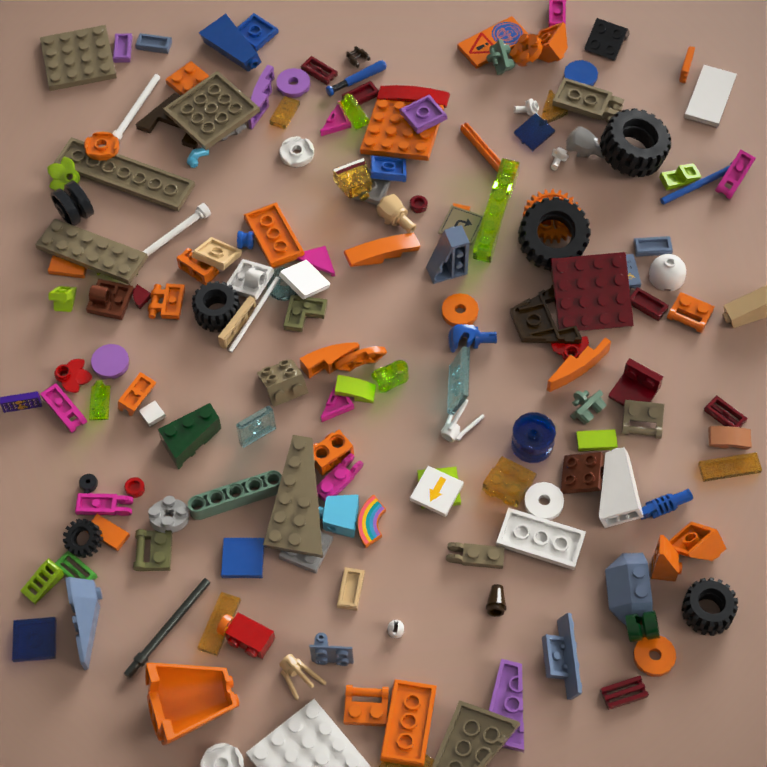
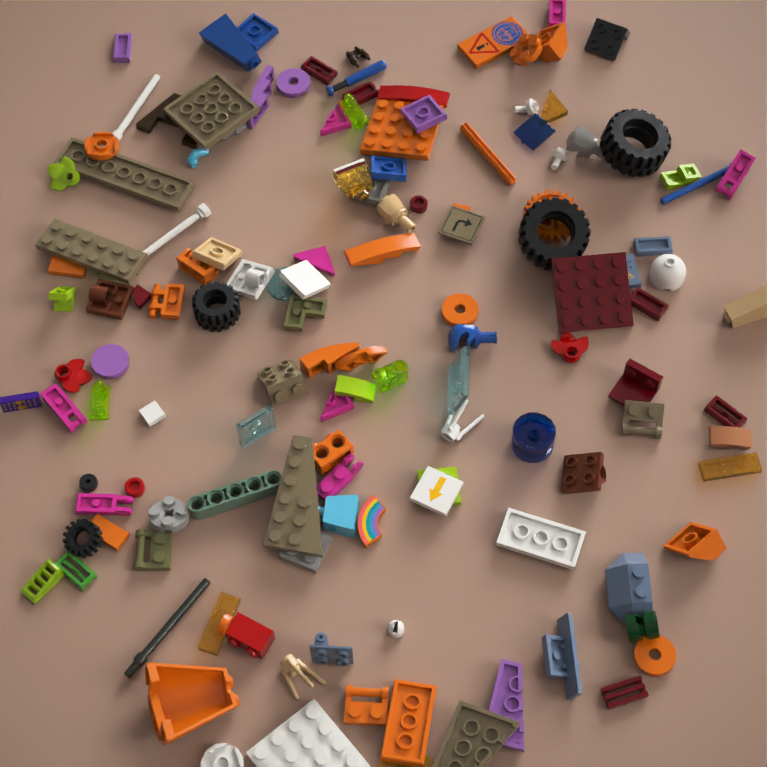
clear blue tile [12,617,57,662] -> none
dark tan plate [40,25,117,91] -> none
black wheel [50,180,94,226] -> none
sand blue wedge [65,577,103,670] -> none
orange hinge [118,372,156,416] -> none
sand blue tile [135,33,172,54] -> none
dark green wedge [158,403,221,470] -> none
orange plate [166,61,209,96] -> none
tan tile [218,296,256,349] -> none
blue tile [221,538,264,578] -> none
white axle [228,276,280,353] -> none
blue wheel [237,231,254,249] -> none
orange tile [244,202,305,268] -> none
clear yellow tile [269,96,300,129] -> none
white tile [279,136,314,168] -> none
tan tile [337,567,365,611] -> none
sand blue wedge [426,225,469,284] -> none
dark tan hinge [446,542,505,569] -> none
clear neon green arch [473,158,520,263] -> none
clear yellow plate [482,456,537,508] -> none
sand green hips [486,39,515,75] -> none
dark brown cone [486,584,507,617] -> none
dark brown wing [510,285,582,344] -> none
white tile [524,482,564,520] -> none
orange slope [547,337,611,392] -> none
dark tan tile [552,78,624,122] -> none
blue tile [564,60,598,86] -> none
sand green hips [570,390,607,424] -> none
lime tile [576,429,618,452] -> none
white slope [599,447,644,528] -> none
blue hinge [641,489,693,520] -> none
orange slope [651,535,682,581] -> none
orange plate [667,292,715,333] -> none
orange tile [679,46,695,83] -> none
black tyre [682,577,738,636] -> none
white tile [684,65,737,127] -> none

